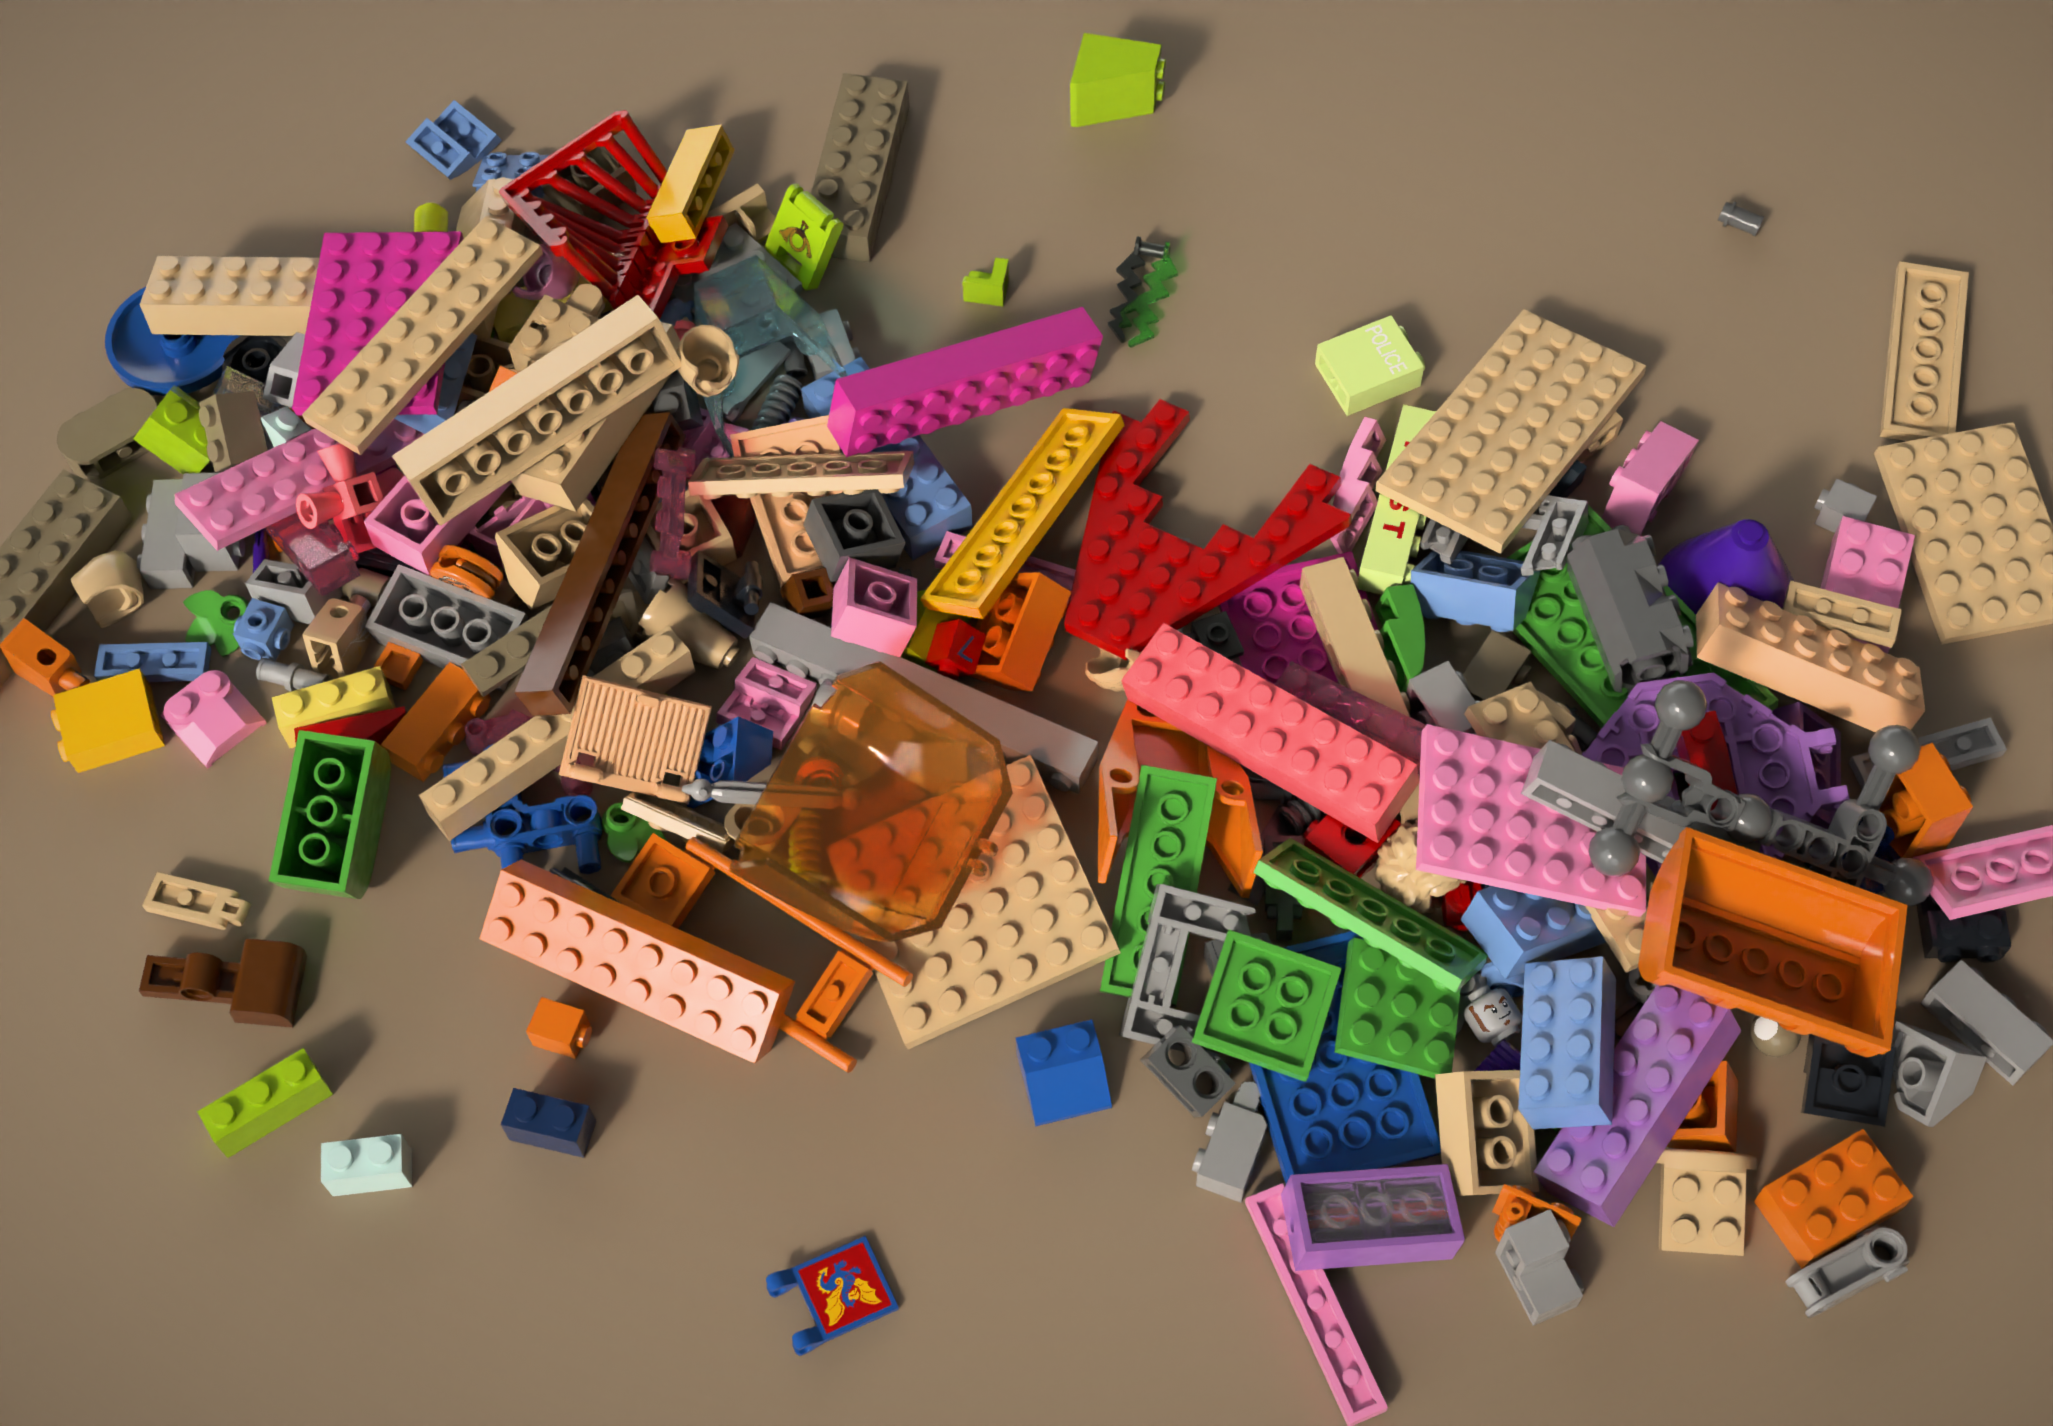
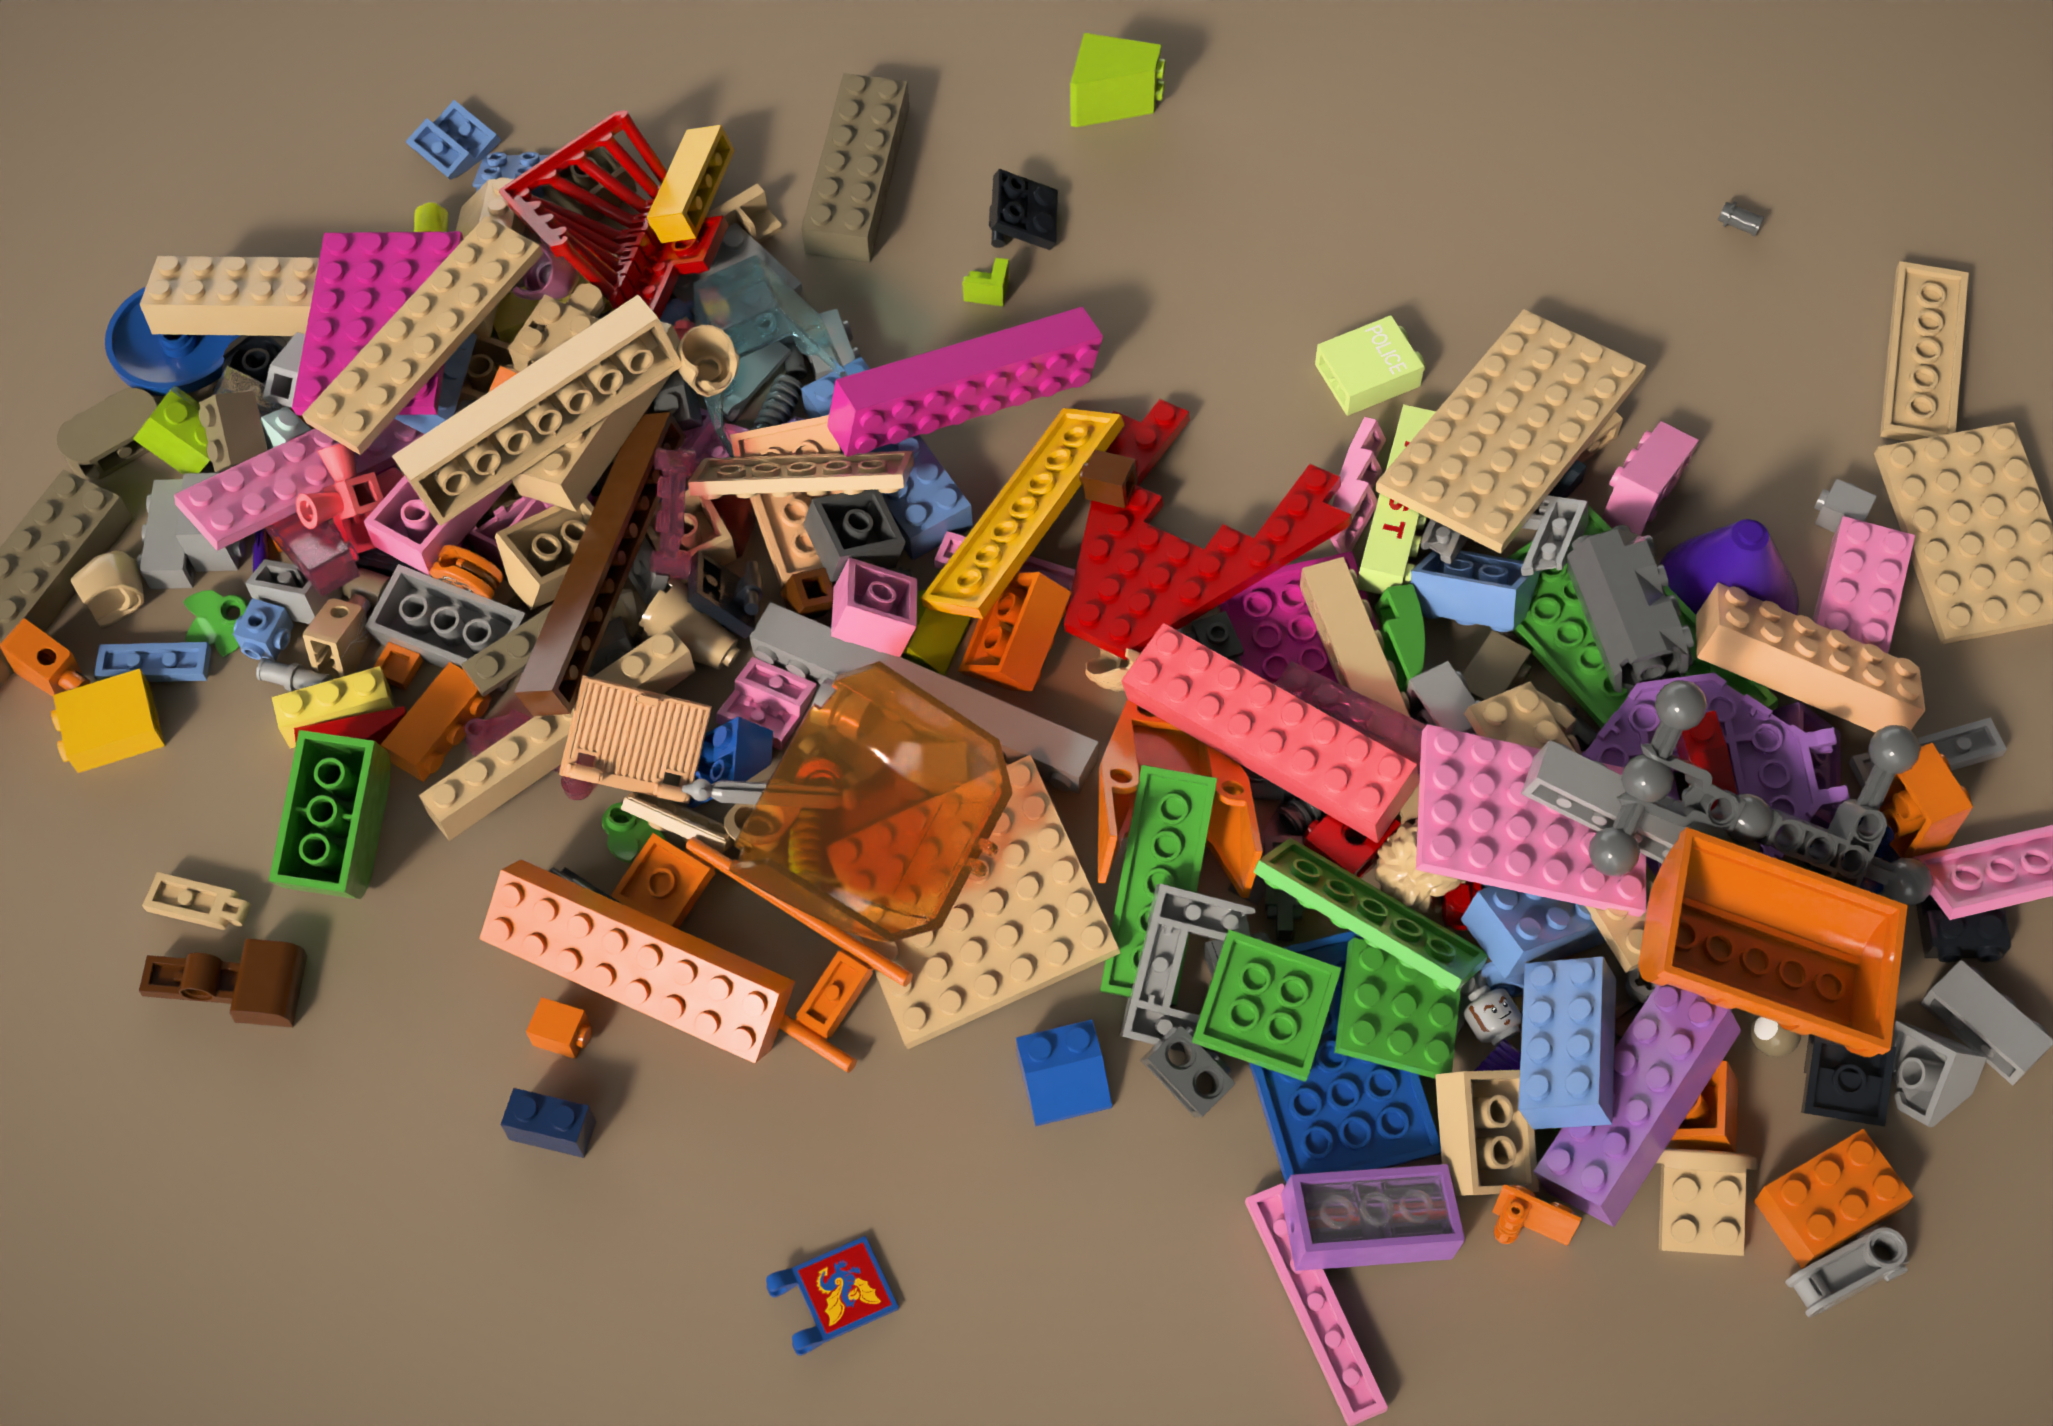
bright pink slope [161,670,267,769] -> none
lime brick [197,1048,333,1158] -> none
light aqua brick [321,1134,412,1196] -> none
blue pin [443,743,603,874] -> none
lime container [764,183,844,291] -> none
red brick [925,619,986,680] -> none
piece [1108,236,1178,348] -> none
light grey hinge [1192,1081,1267,1202] -> none
light grey brick [1495,1209,1584,1326] -> none
tan plate [1782,581,1902,648] -> none
none -> black plate [989,169,1058,250]
none -> reddish brown brick [1079,450,1138,508]

